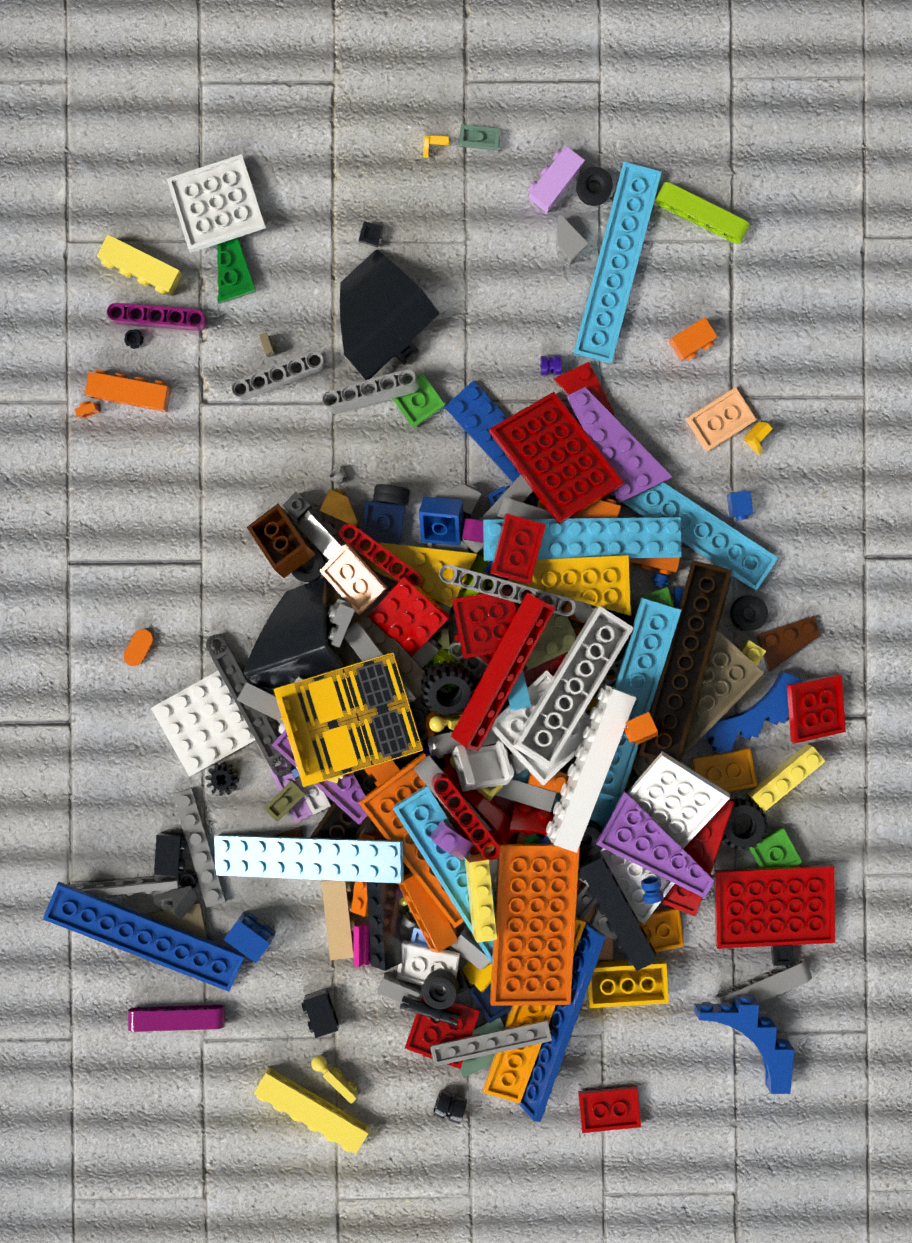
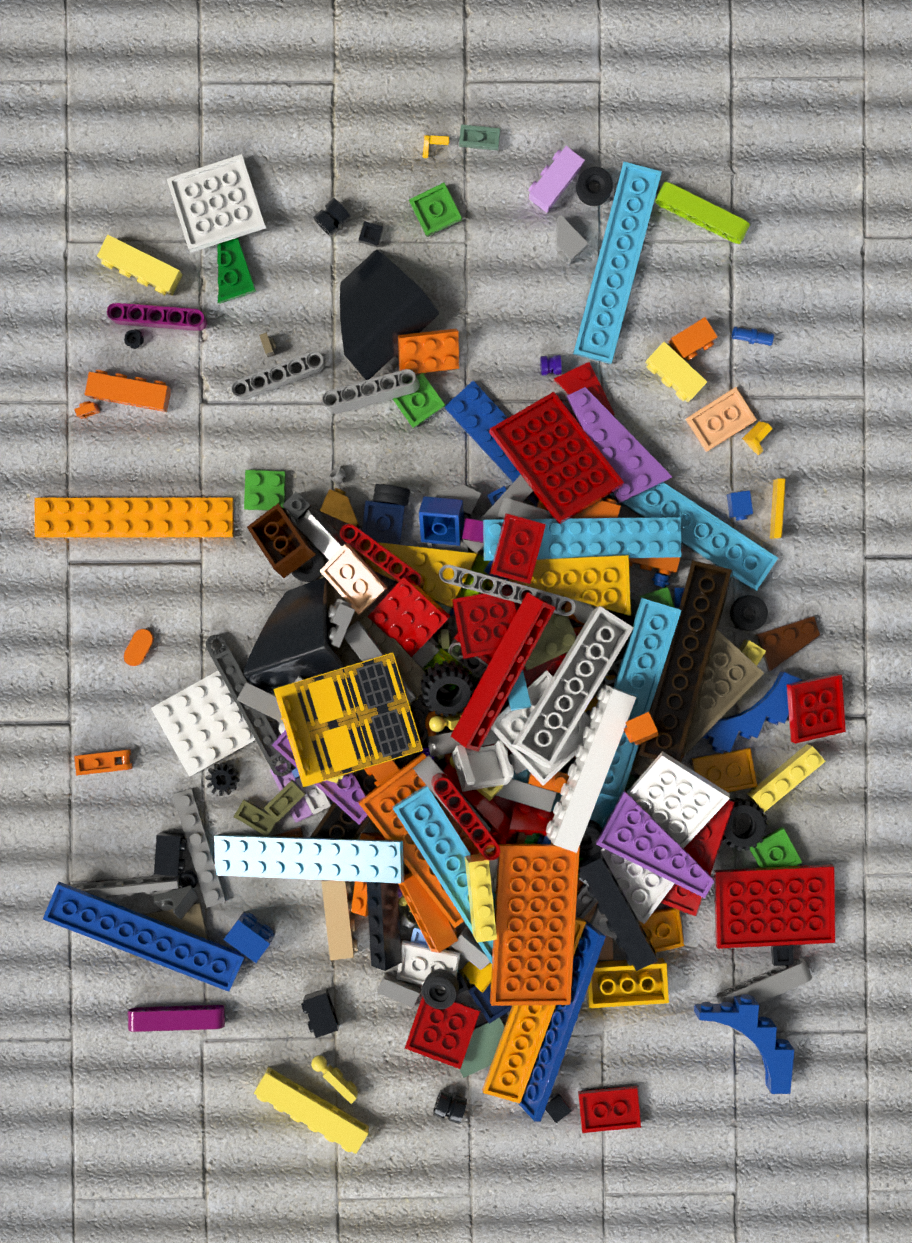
dark pink plate [354,923,371,967] -> none
black pin [400,996,460,1027] -> none
medium lavender slope [430,820,474,860] -> none
light grey plate [430,1019,552,1067] -> none
blue wheel [641,877,664,904] -> none
none -> light orange plate [35,498,234,538]
none -> orange plate [74,749,133,776]
none -> olive plate [233,799,277,836]
none -> bright green plate [244,470,286,511]
none -> black wheel [313,198,351,237]
none -> orange plate [398,329,459,374]
none -> bright green plate [409,183,462,237]
none -> black tile [545,1094,572,1123]
none -> light yellow brick [645,342,707,402]
none -> blue pin [732,326,774,346]
none -> yellow tile [770,478,786,539]

